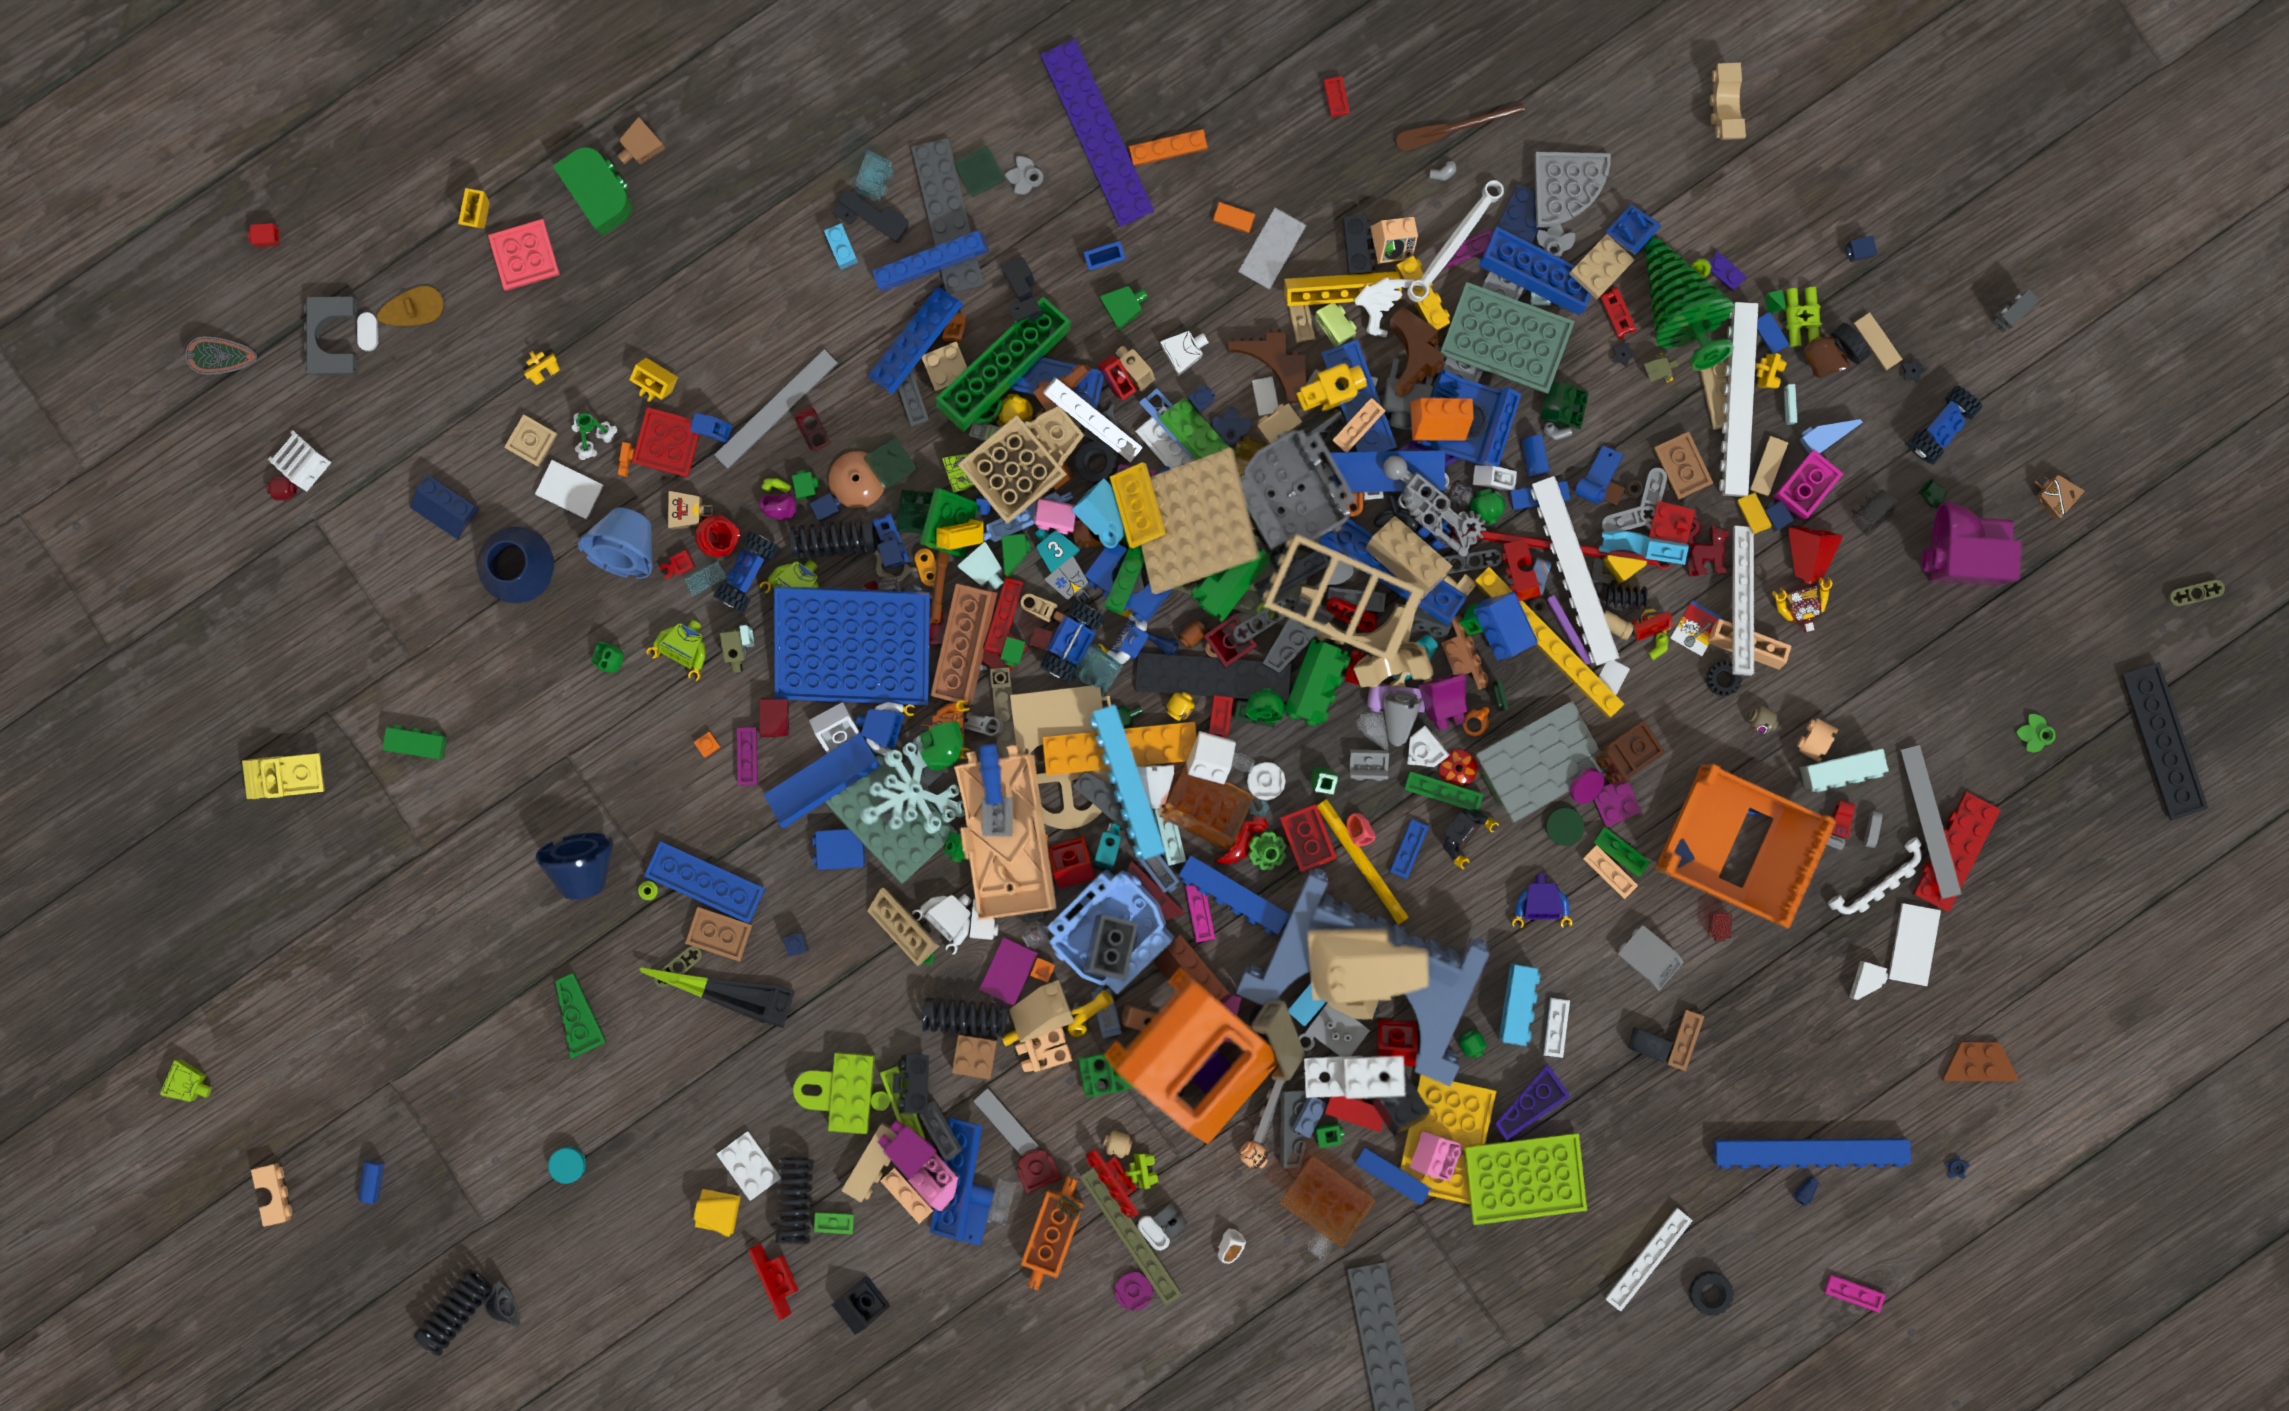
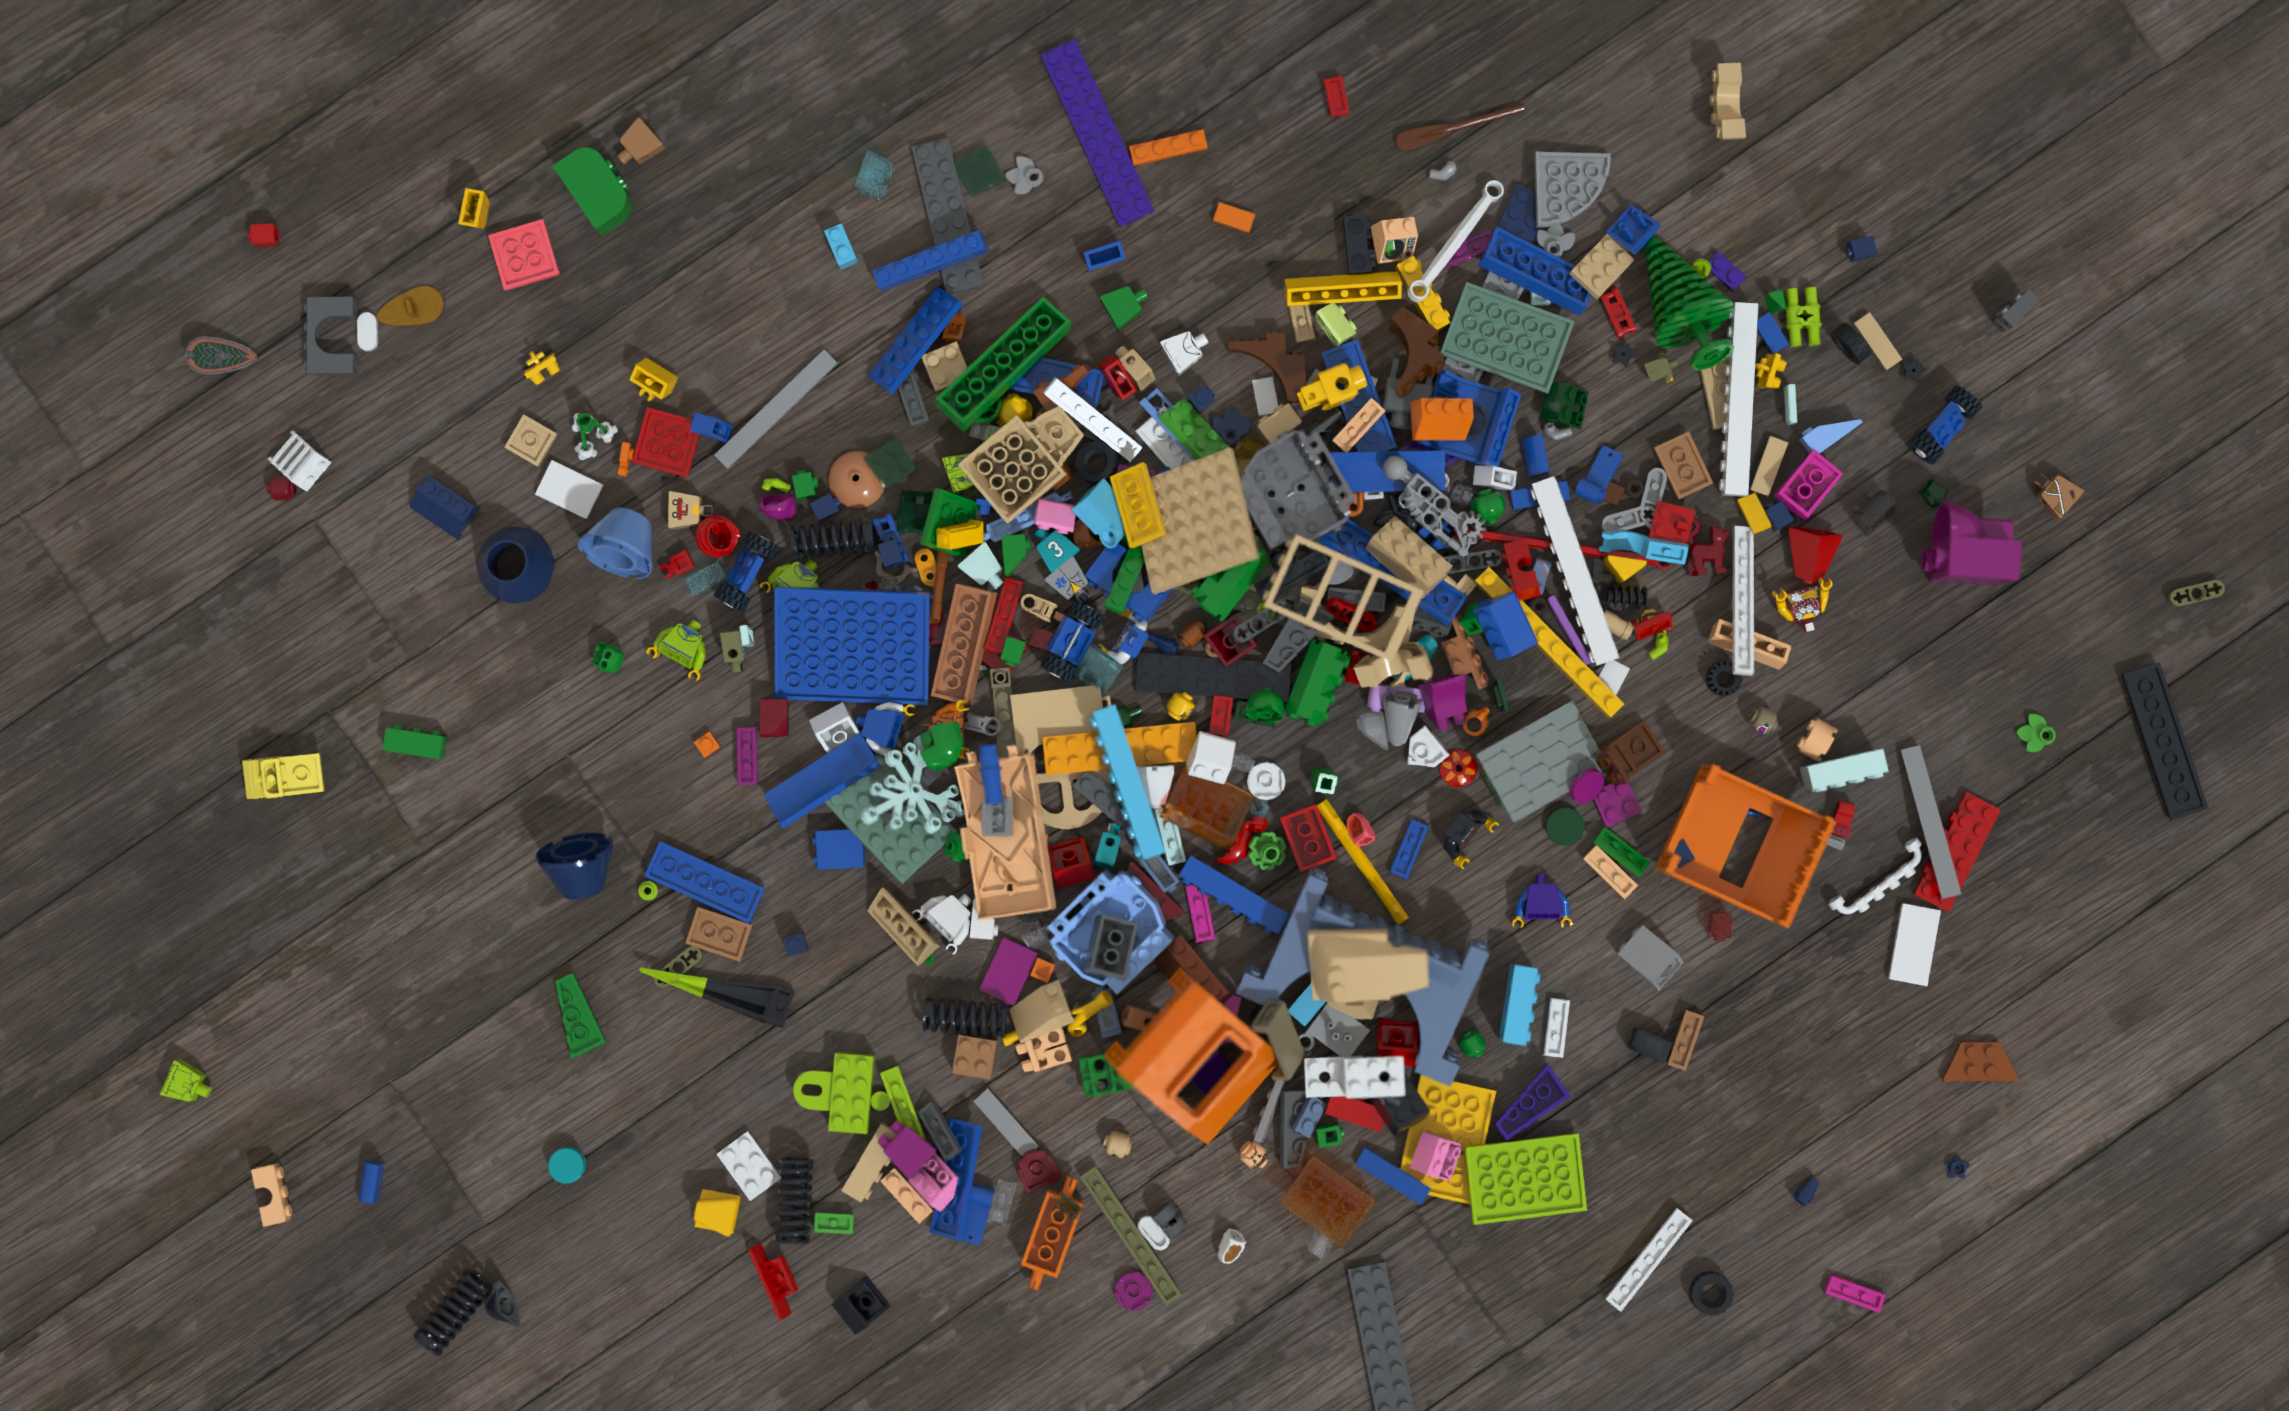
dark red piece [795,408,831,452] -> none
black piece [832,189,909,243] -> none
black piece [893,1054,929,1115] -> none
black piece [1001,257,1043,323] -> none
red bracket [1085,1149,1138,1218] -> none
lime hips [1125,1153,1158,1189] -> none
flat silver sticker [1238,208,1306,289] -> none
light grey bracket [1349,749,1389,781] -> none
white animal [1354,277,1415,338] -> none
green plate [1404,771,1484,811] -> none
sticker [1671,600,1724,656] -> none
blue brick [1713,1138,1911,1169] -> none
reddish brown piece [1803,337,1850,378] -> none
white slope [1849,961,1888,1000] -> none
light grey beam [1864,811,1882,848] -> none

